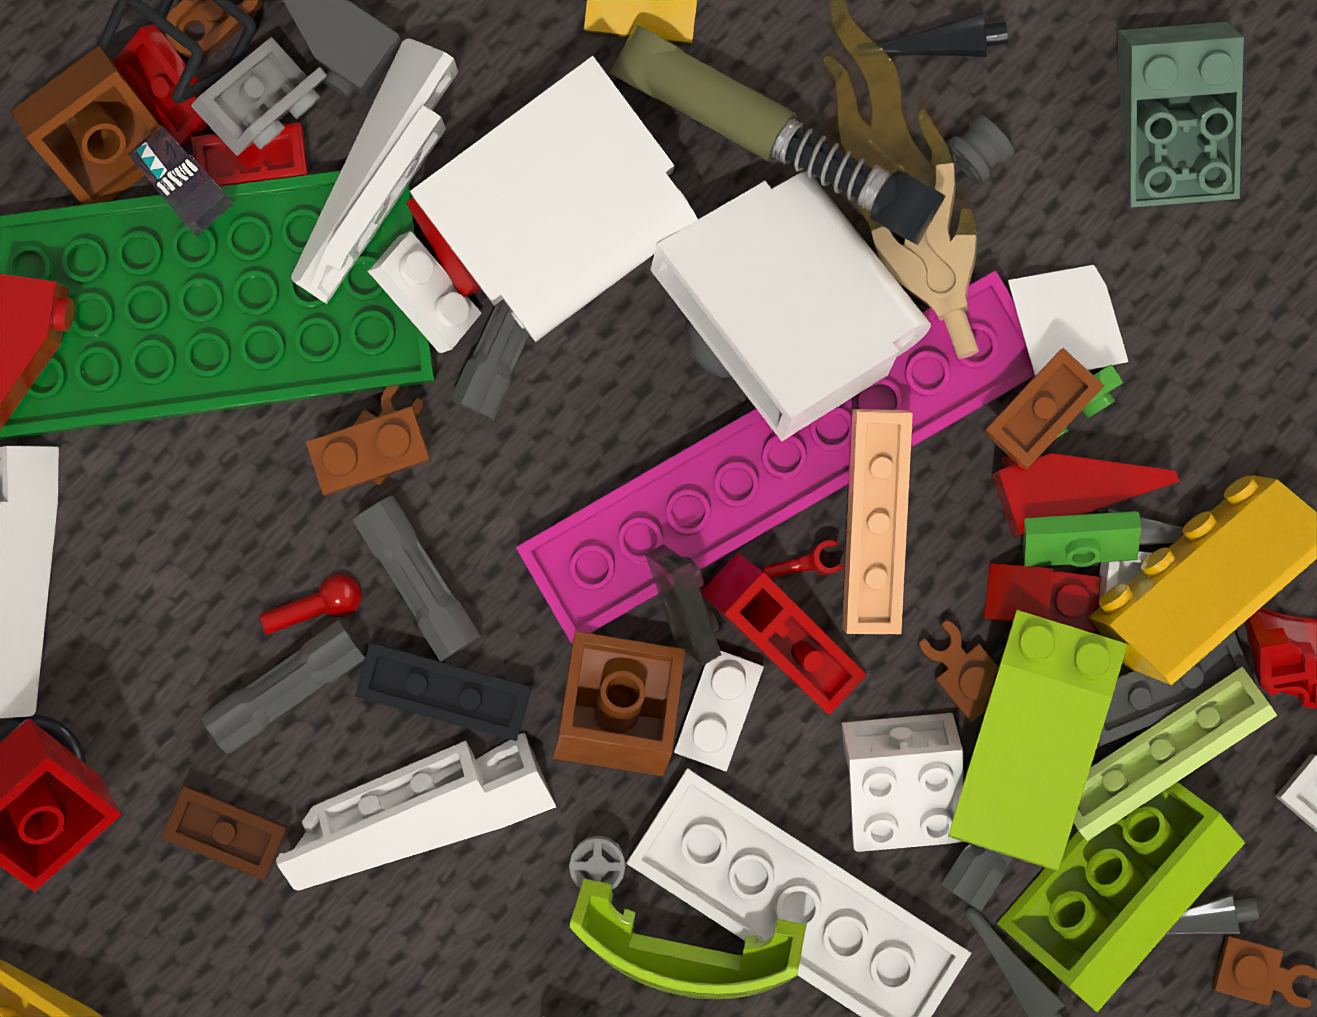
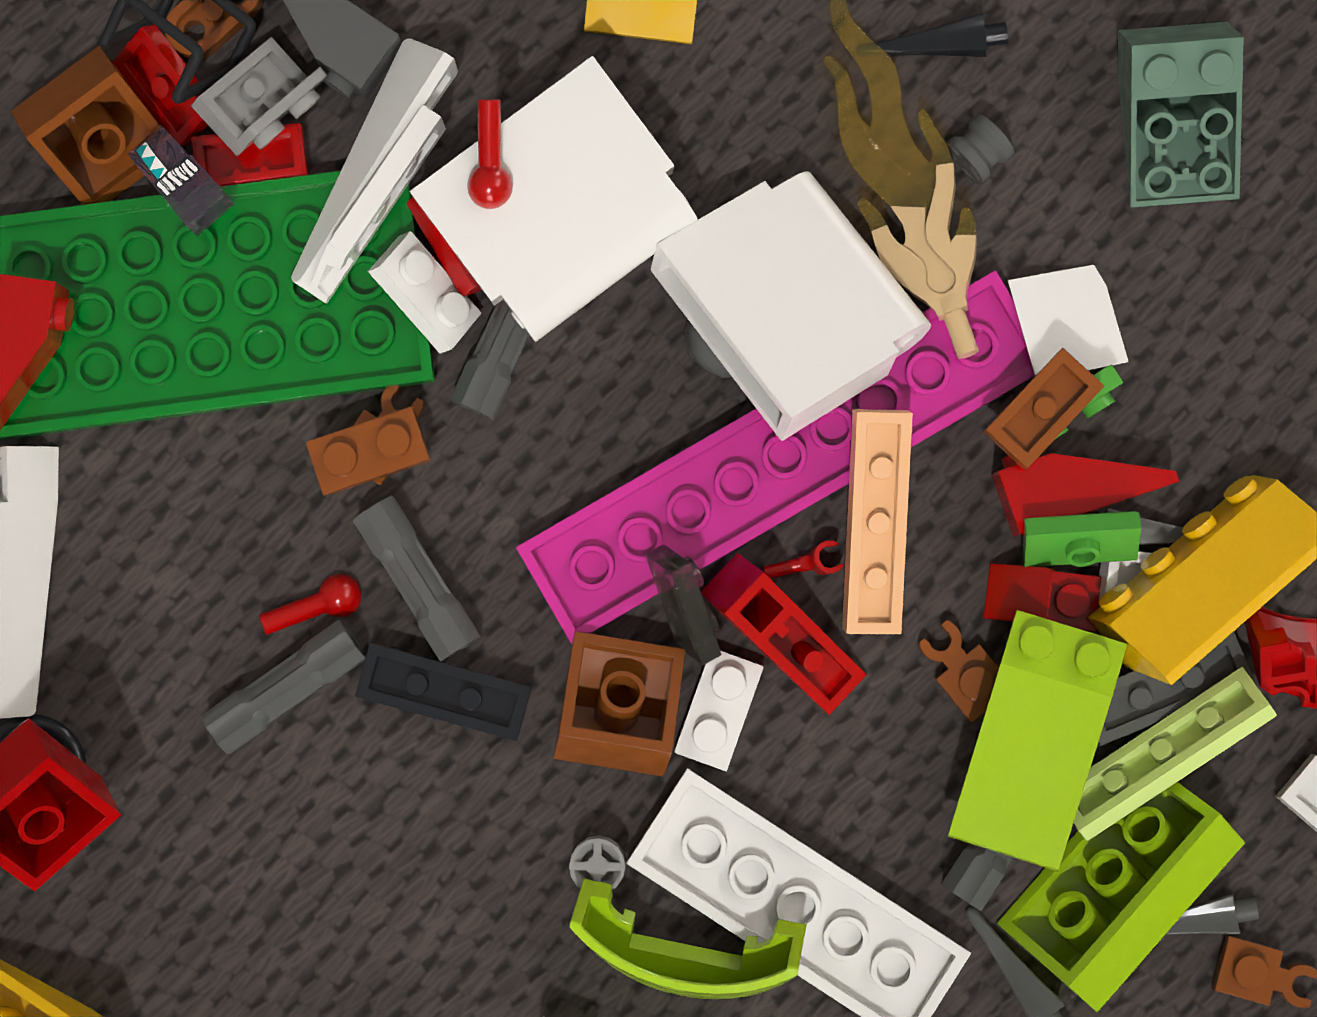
reddish brown plate [161,785,289,881] -> none
white wedge [276,732,556,890] -> none
piece [609,24,946,245] -> none
white bracket [842,713,963,852] -> none
none -> red bar [467,99,513,209]

